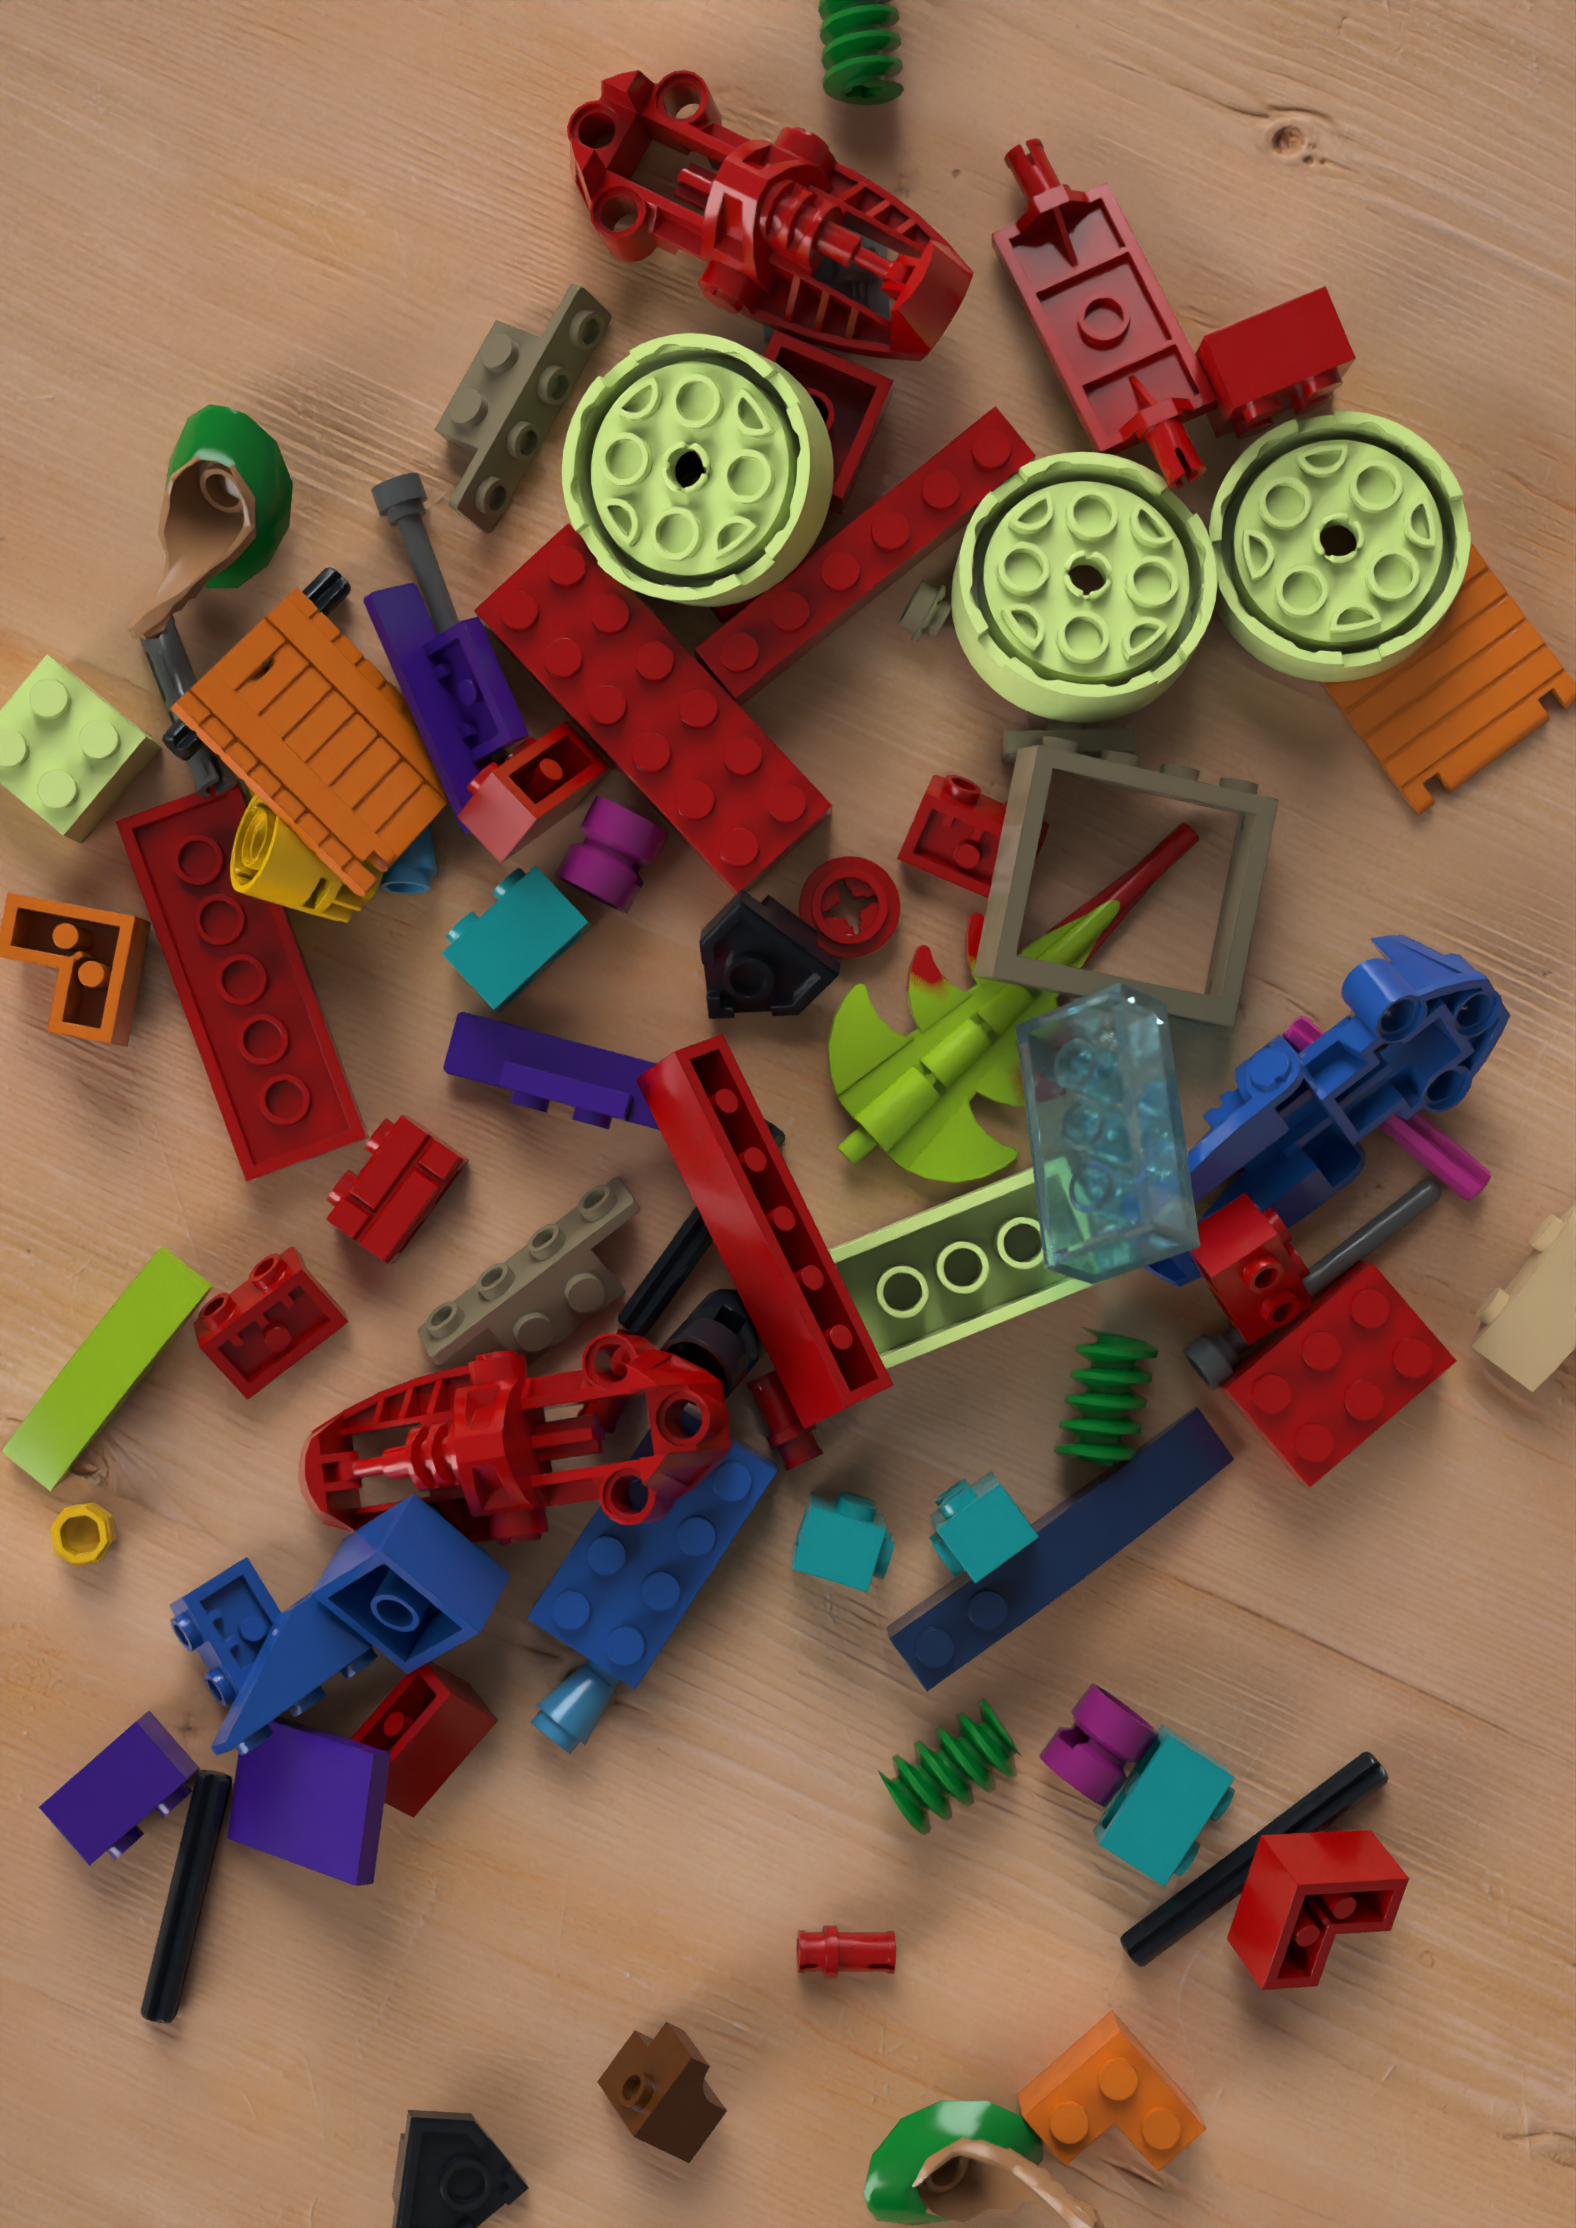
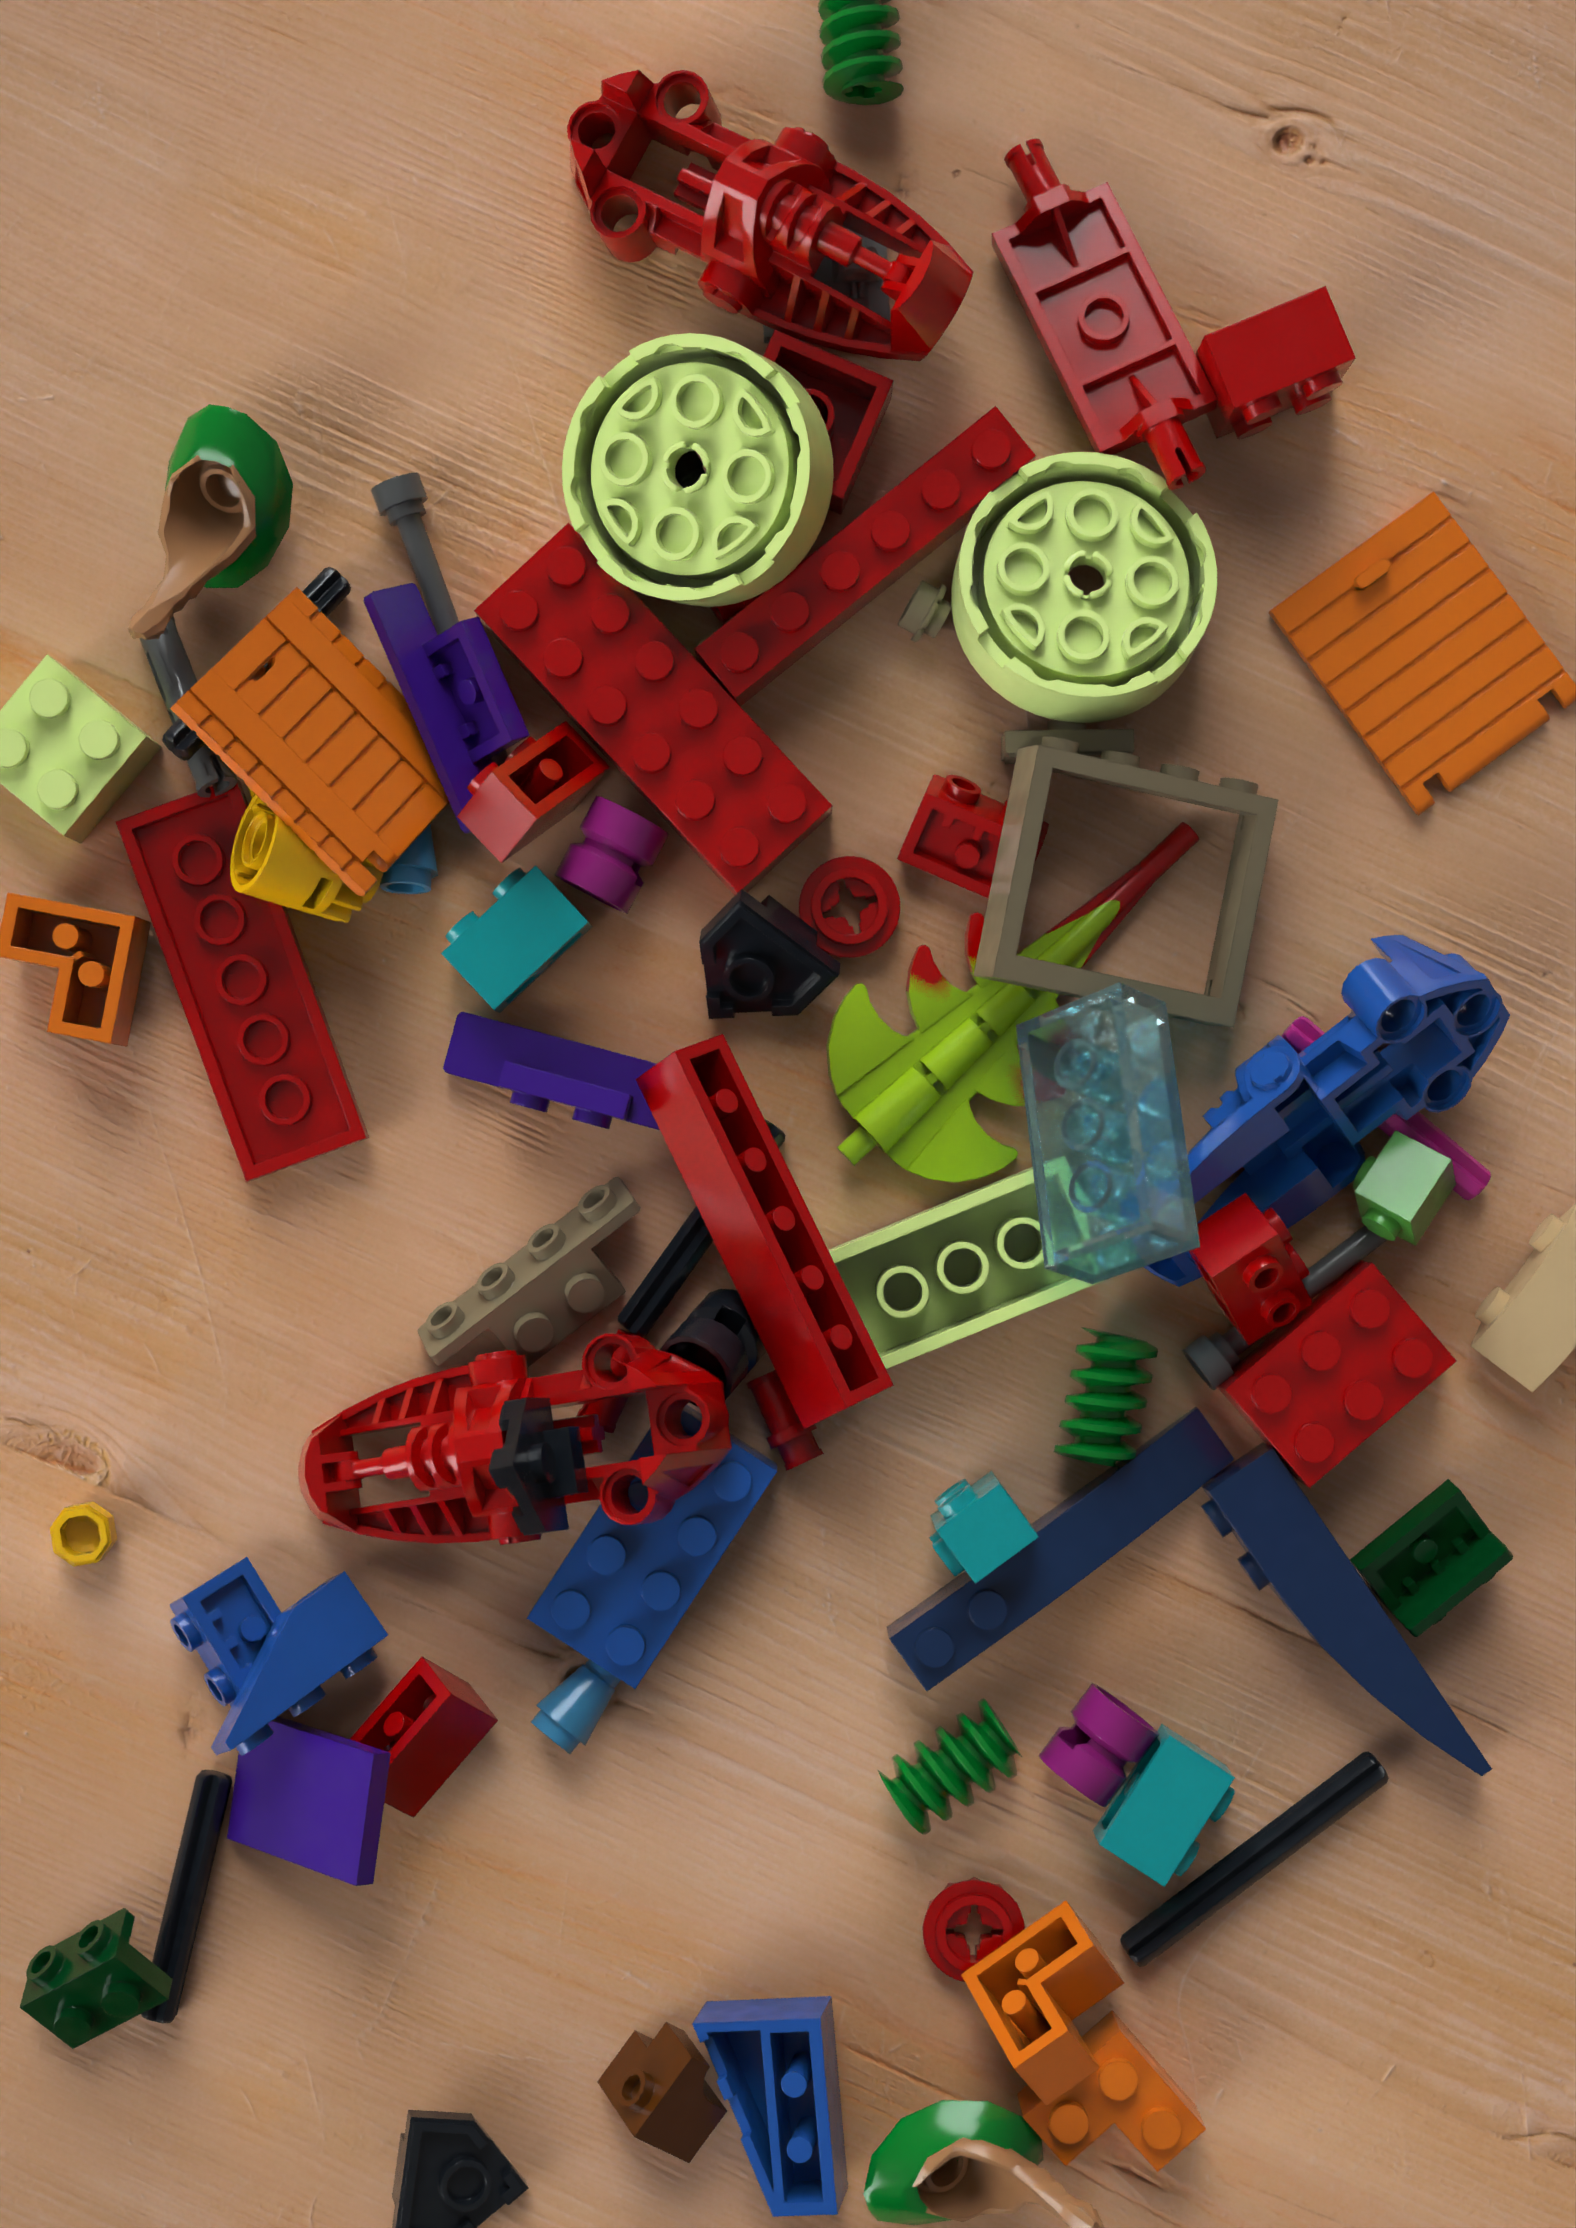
lime slope [1,1246,213,1492] -> none
dark purple brick [39,1711,199,1866] -> none
red bracket [193,1246,349,1400] -> none
blue brick [311,1494,511,1674] -> none
red brick [326,1115,469,1264] -> none
dark tan bracket [434,284,611,534] -> none
teal brick [792,1490,895,1592] -> none
red pin [796,1925,896,1978] -> none
yellowish green brick [1208,411,1471,682] -> none
red brick [1227,1830,1409,1990] -> none
none -> dark green bracket [20,1908,173,2049]
none -> black plate [489,1398,589,1536]
none -> blue wedge [692,1996,848,2217]
none -> red gear [922,1877,1025,1982]
none -> orange brick [961,1900,1124,2106]
none -> dark blue slope [1201,1442,1492,1776]
none -> dark green bracket [1350,1479,1513,1637]
none -> bright green brick [1353,1130,1456,1246]

